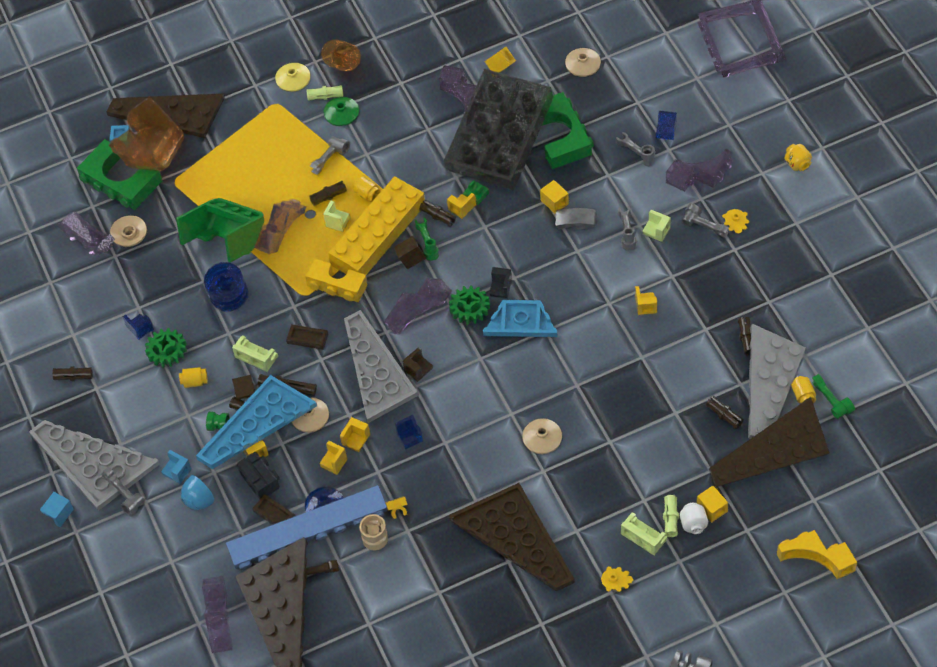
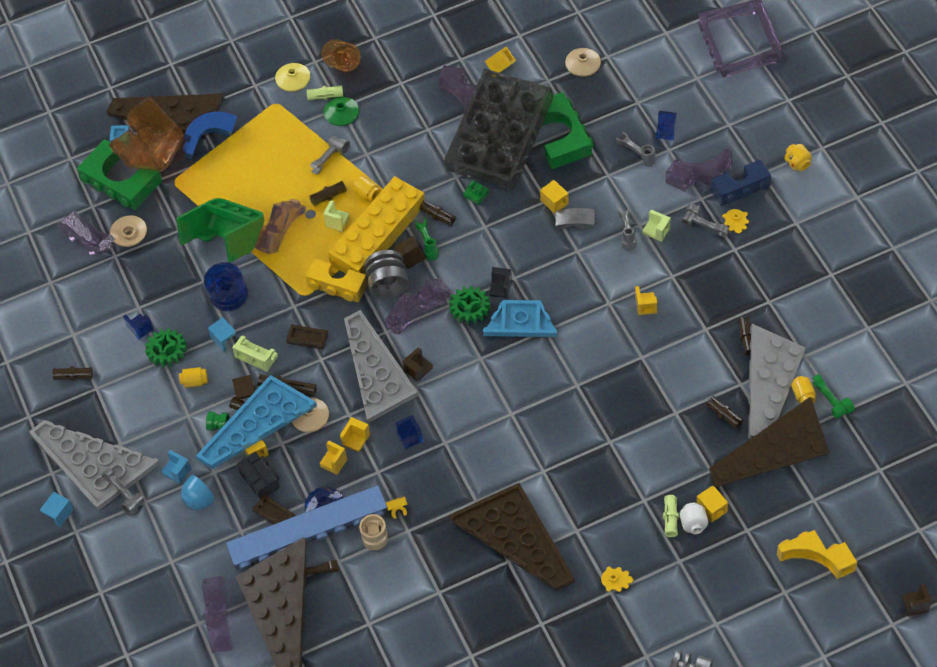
yellow panel [447,193,476,219] -> none
tan dish [523,419,562,454] -> none
yellowish green hinge [621,512,667,555] -> none
none -> blue arch [183,112,237,160]
none -> dark azure panel [208,317,236,352]
none -> flat silver wheel [364,250,409,299]
none -> dark blue arch [711,159,771,206]
none -> dark brown panel [902,583,932,617]

